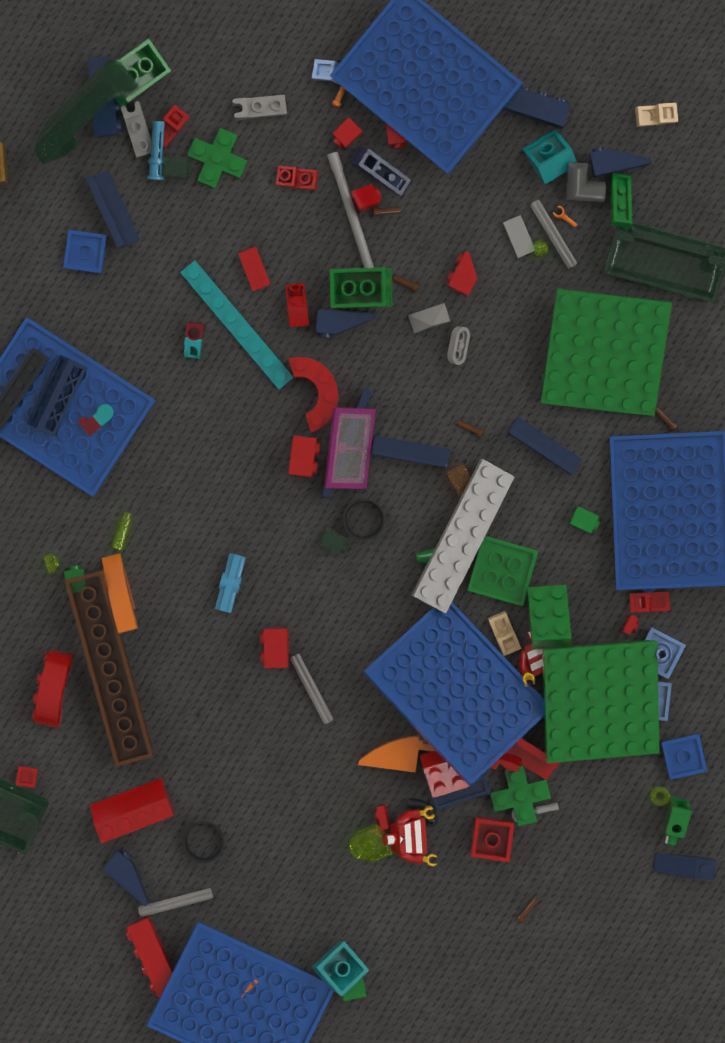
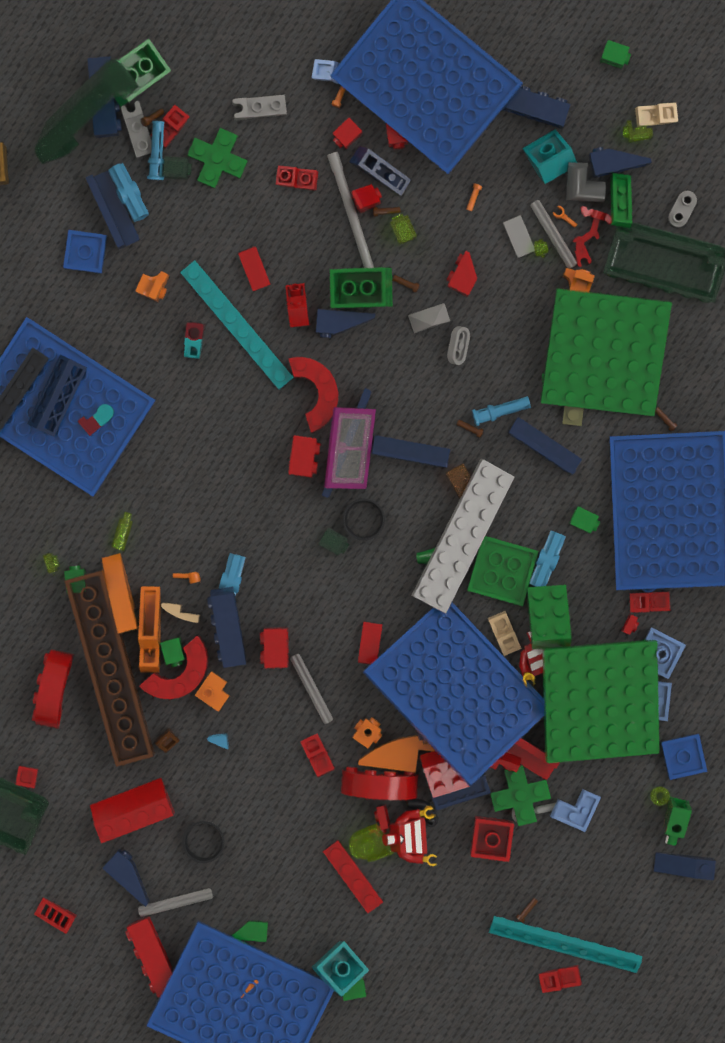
none -> red slope [34,897,77,934]
none -> dark azure piece [108,163,149,222]
none -> orange brick [136,271,169,302]
none -> orange slope [138,587,161,672]
none -> red brick [139,635,208,699]
none -> reddish brown piece [141,108,164,127]
none -> reddish brown slope [155,728,180,753]
none -> green brick [160,637,186,667]
none -> tan slope [161,603,200,623]
none -> orange hand [173,572,201,584]
none -> orange brick [195,671,230,712]
none -> dark blue brick [207,587,246,668]
none -> dark azure slope [207,733,229,749]
none -> green tile [232,920,268,942]
none -> red slope [300,733,335,778]
none -> red plate [323,840,383,913]
none -> red brick [341,767,419,800]
none -> orange brick [352,717,382,748]
none -> red slope [358,622,382,664]
none -> clear neon green brick [390,214,417,245]
none -> orange piece [466,183,482,211]
none -> dark azure pin [472,396,531,426]
none -> teal plate [489,916,642,973]
none -> dark azure piece [529,530,566,587]
none -> red slope [539,965,582,993]
none -> medium blue tile [550,789,601,832]
none -> olive plate [562,406,584,426]
none -> orange brick [563,268,595,292]
none -> red piece [573,206,611,267]
none -> green brick [600,40,631,69]
none -> clear neon green bracket [623,120,653,143]
none -> light grey plate [668,191,697,228]

